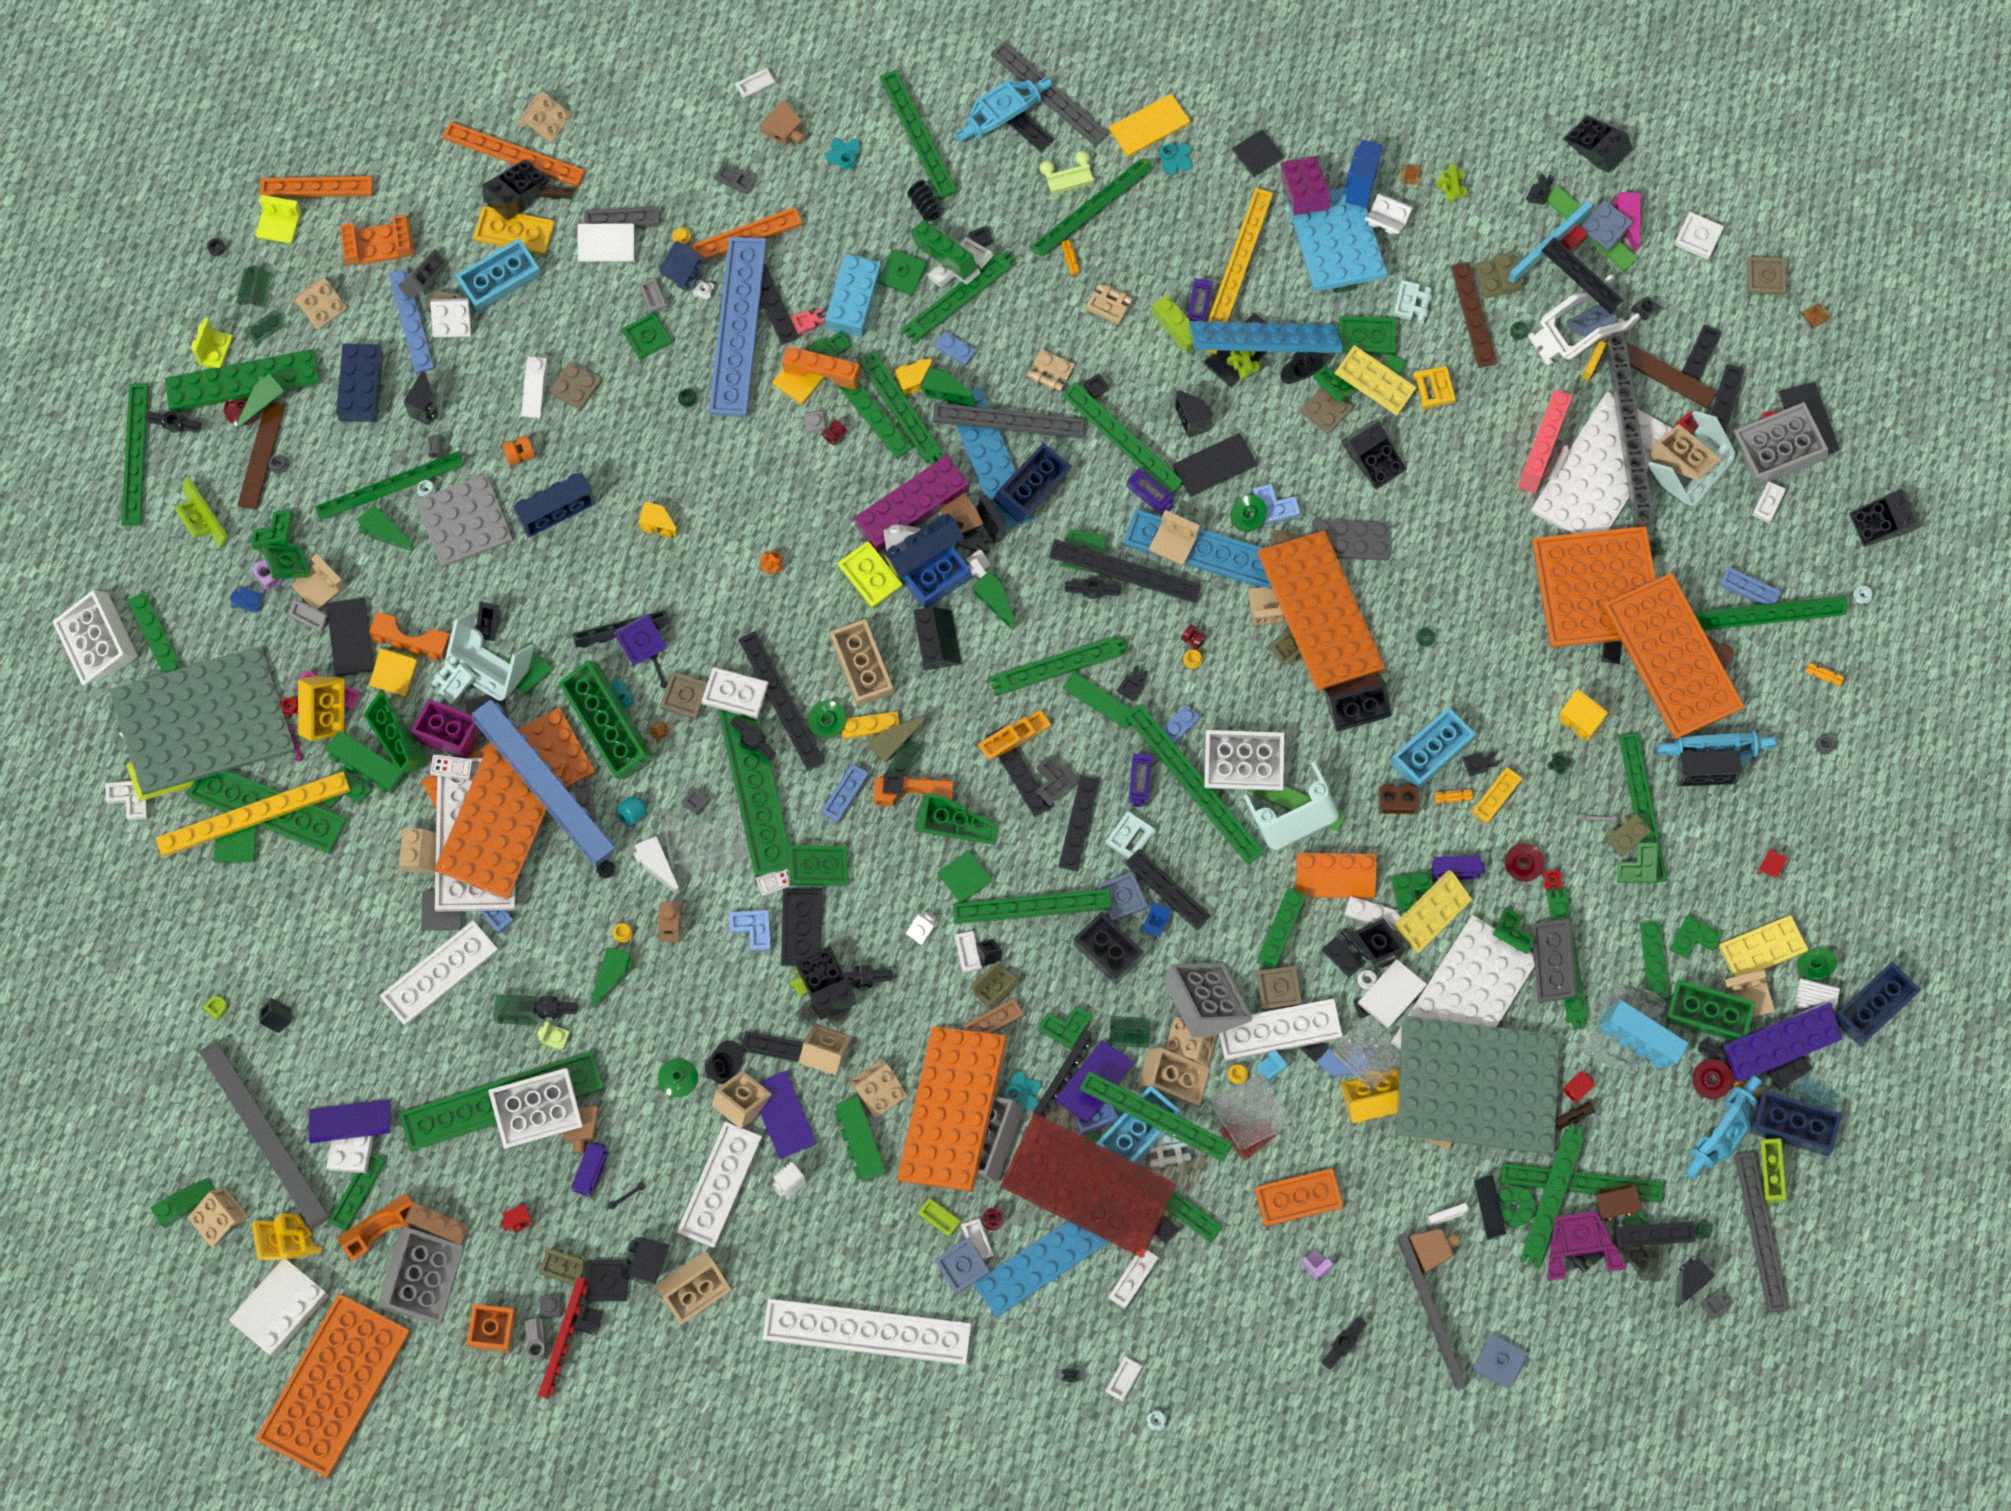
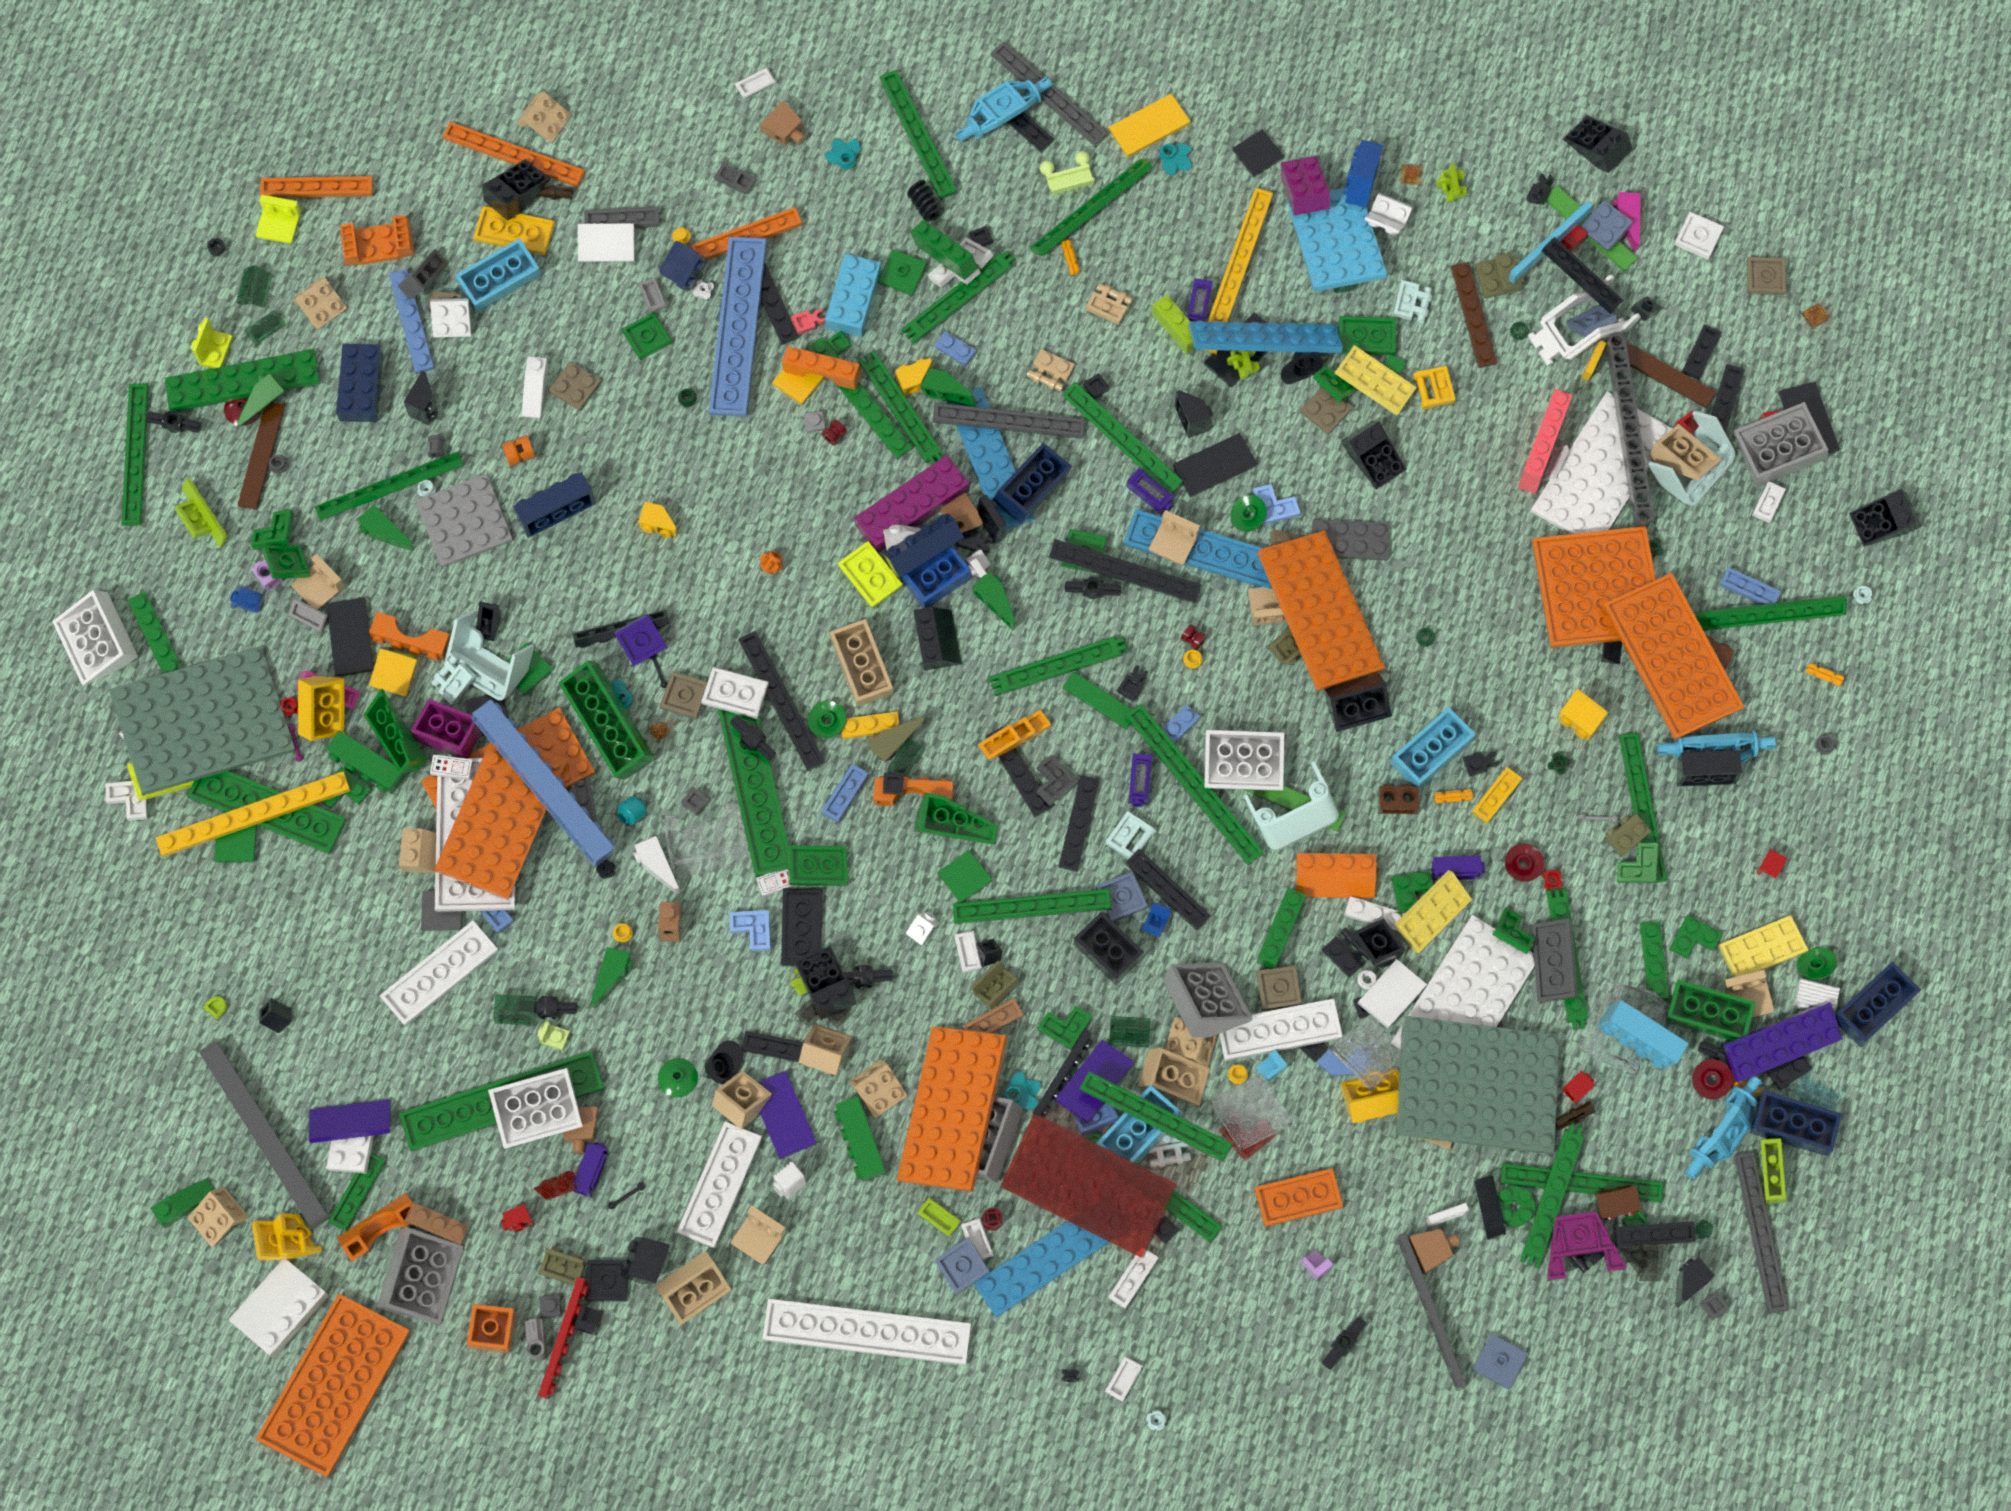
none -> clear red hinge [534,1171,577,1200]
none -> tan bracket [731,1206,786,1265]

